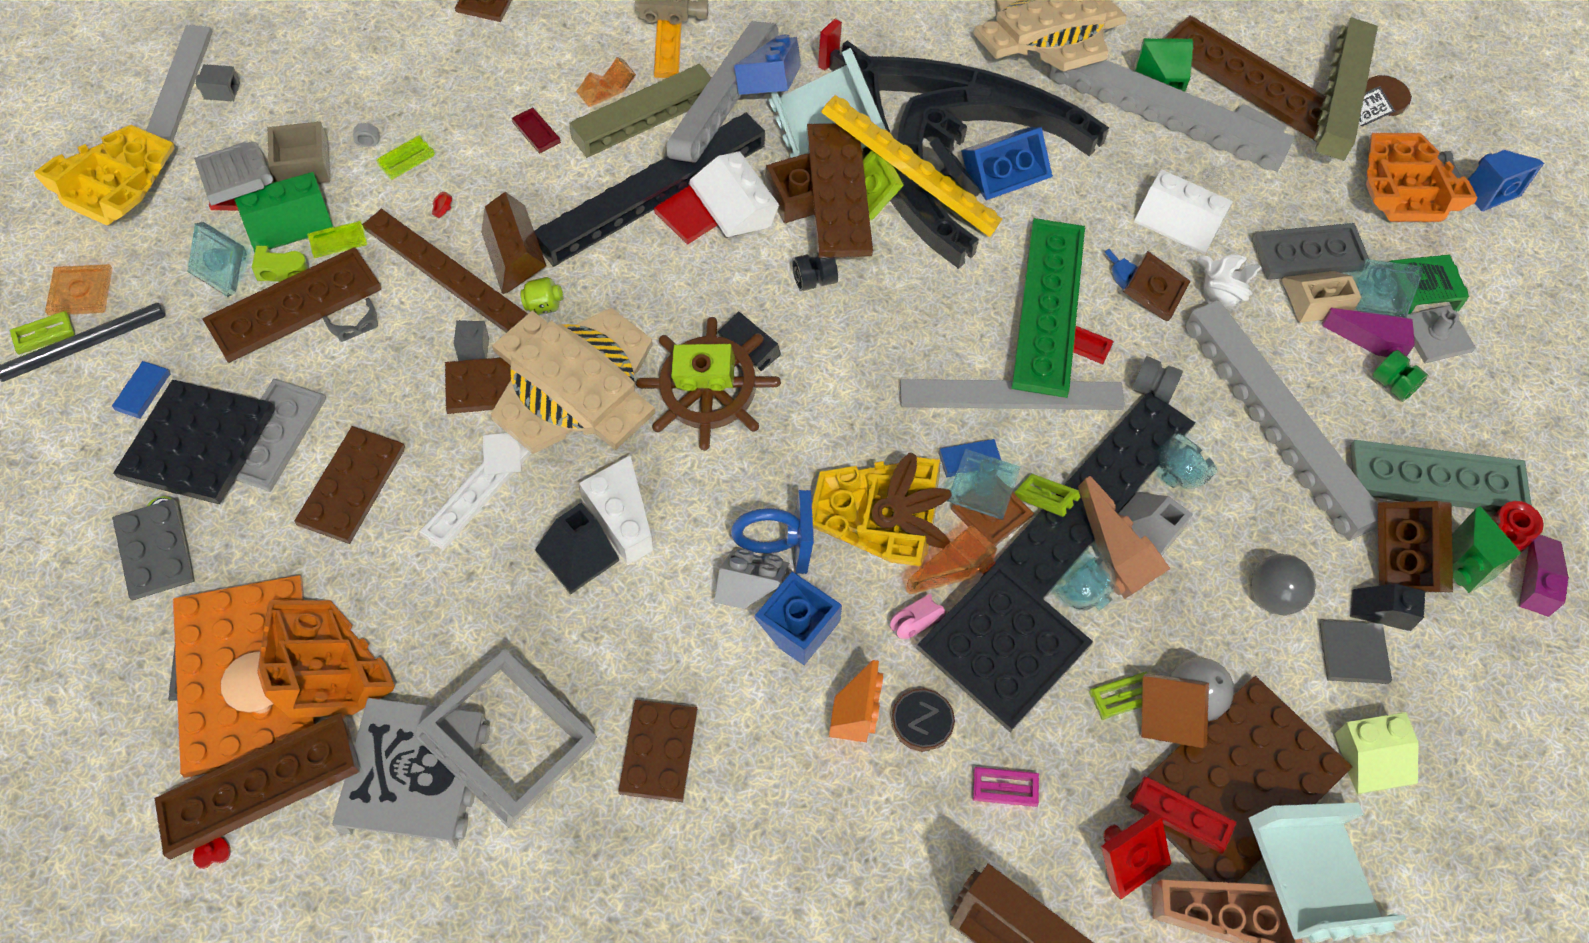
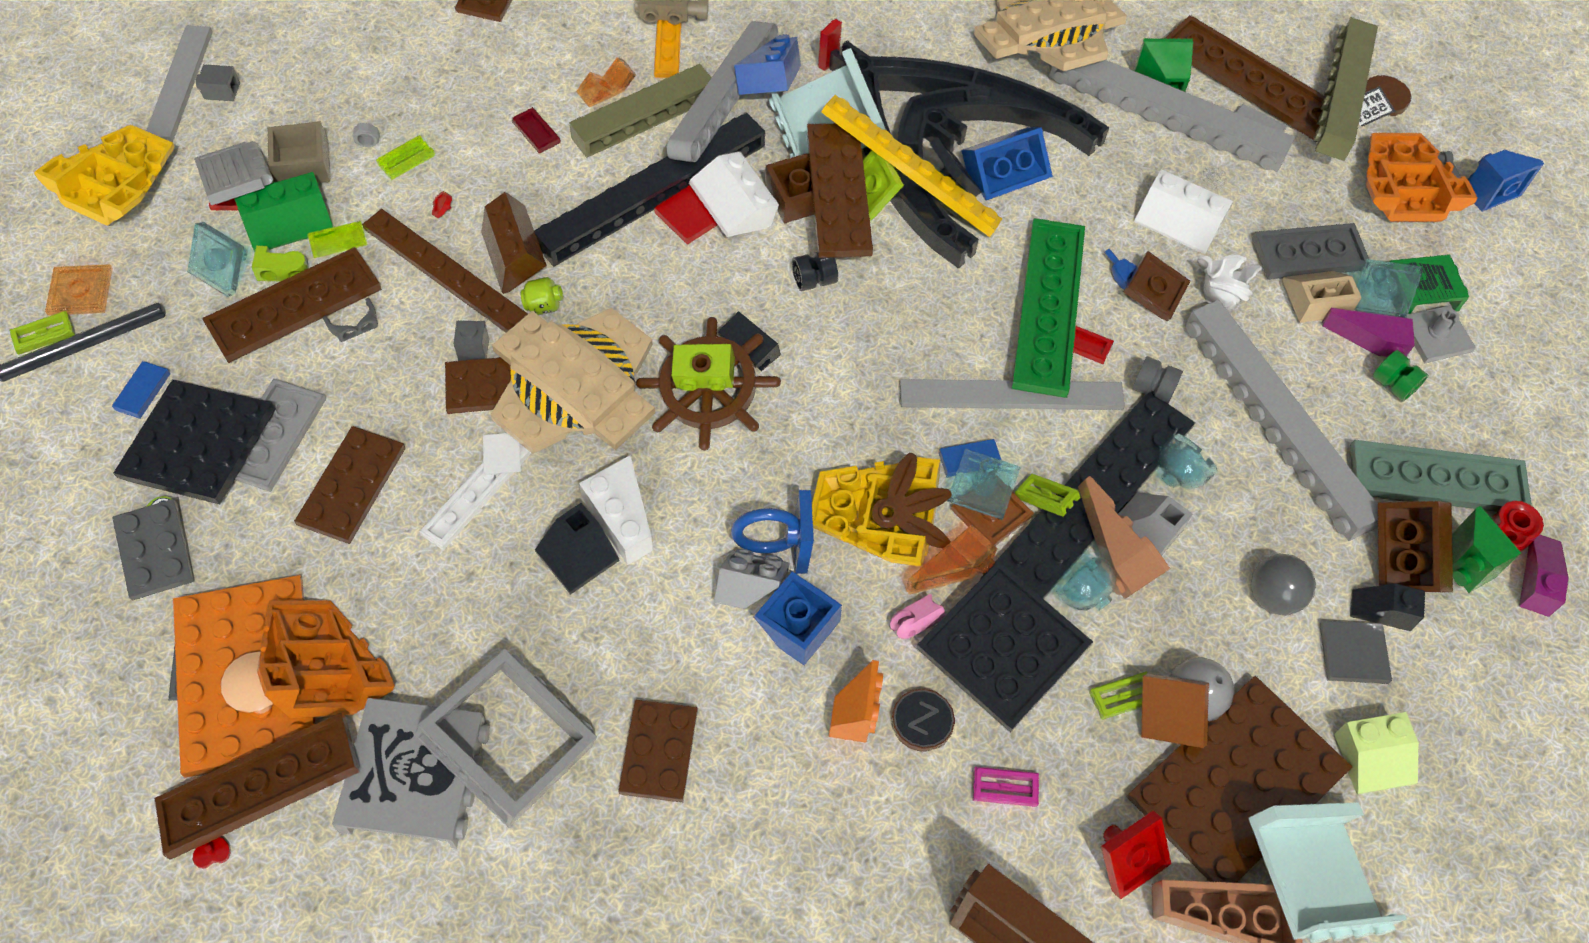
red tile [1130,776,1237,854] -> none

